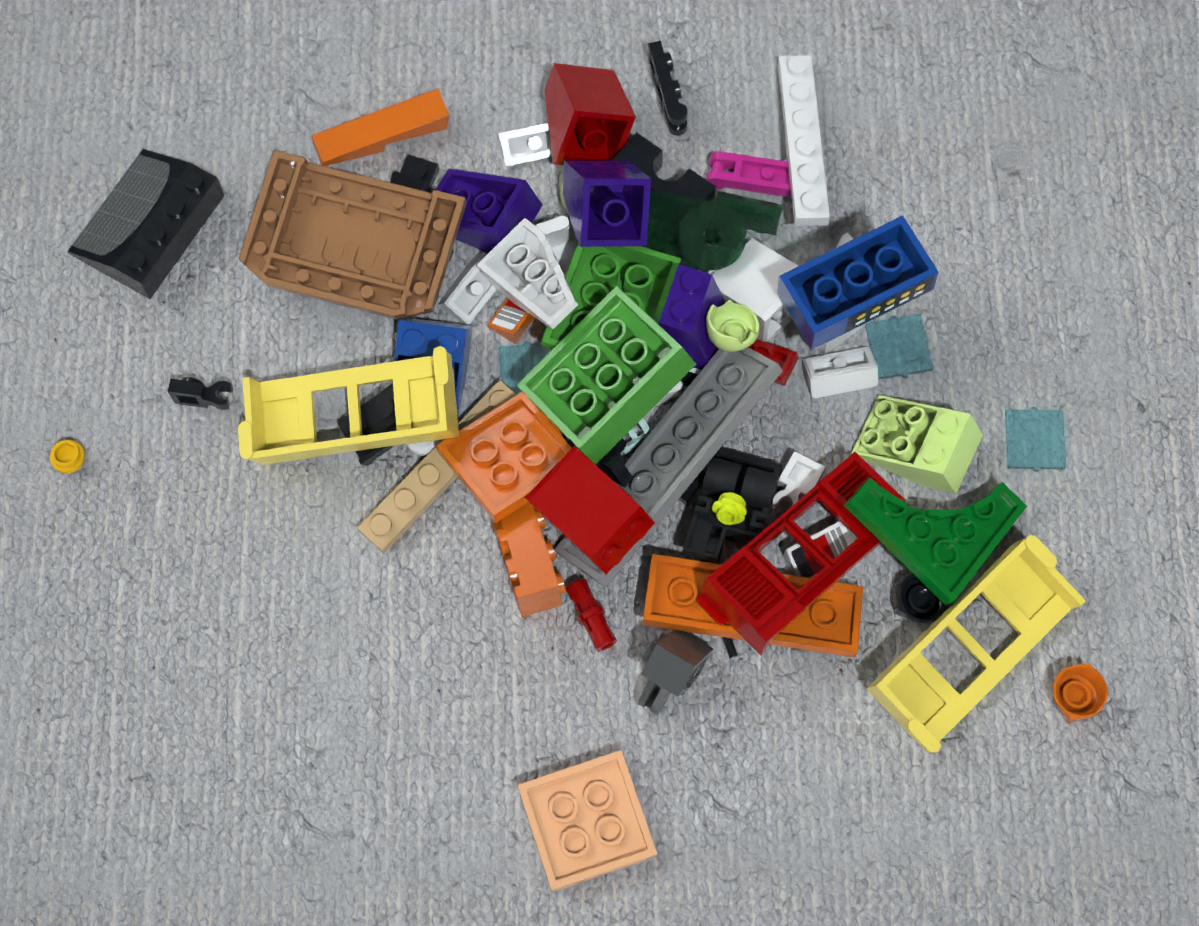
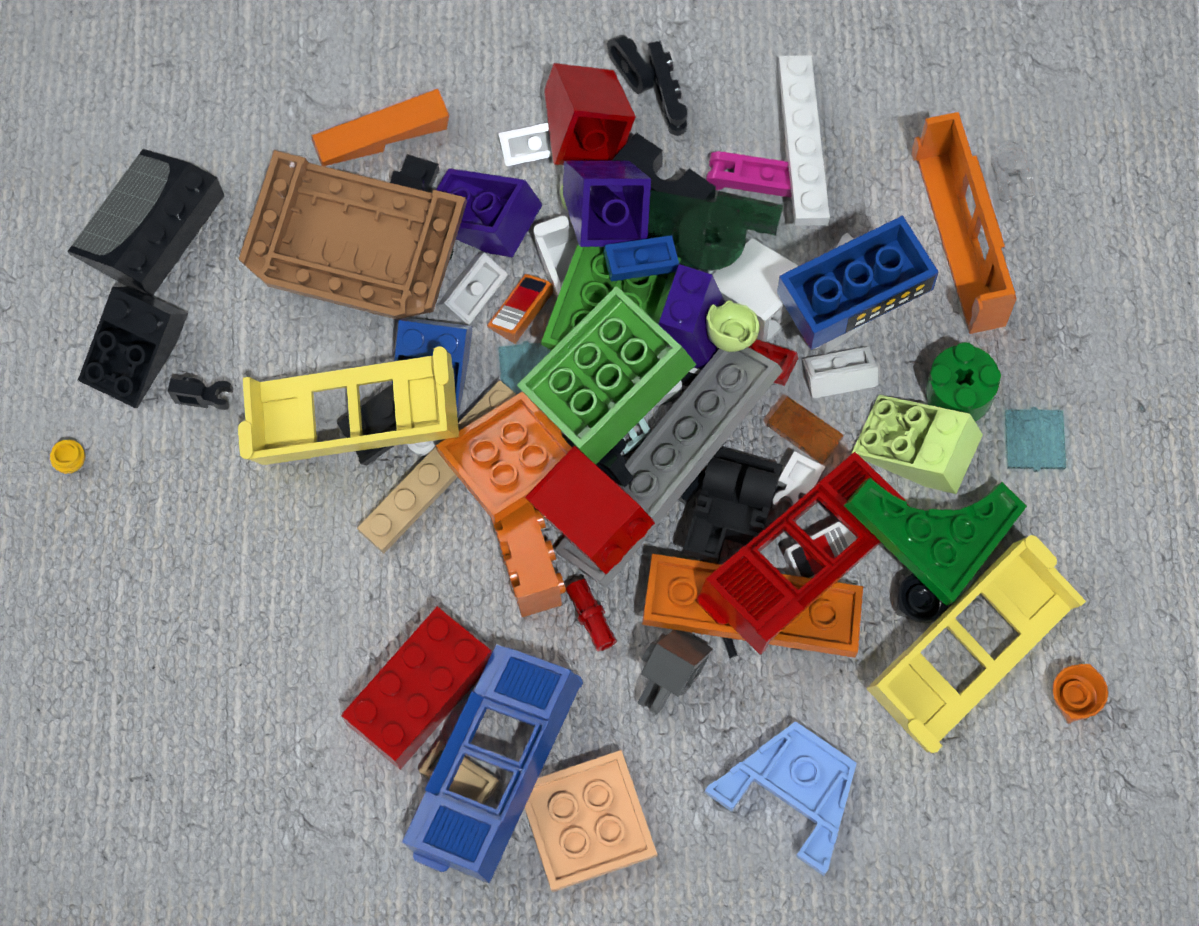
white wedge [477,218,578,329] -> none
neon yellow plate [712,492,747,525] -> none
clear light blue piece [865,314,934,380] -> none
none -> black slope [77,286,188,408]
none -> red brick [341,606,492,770]
none -> blue piece [402,644,583,884]
none -> tan tile [419,741,500,805]
none -> blue plate [604,235,679,281]
none -> black plate [607,34,655,94]
none -> light blue wing [705,721,857,876]
none -> clear orange plate [767,396,844,465]
none -> orange piece [912,112,1017,334]
none -> green brick [926,342,1001,421]

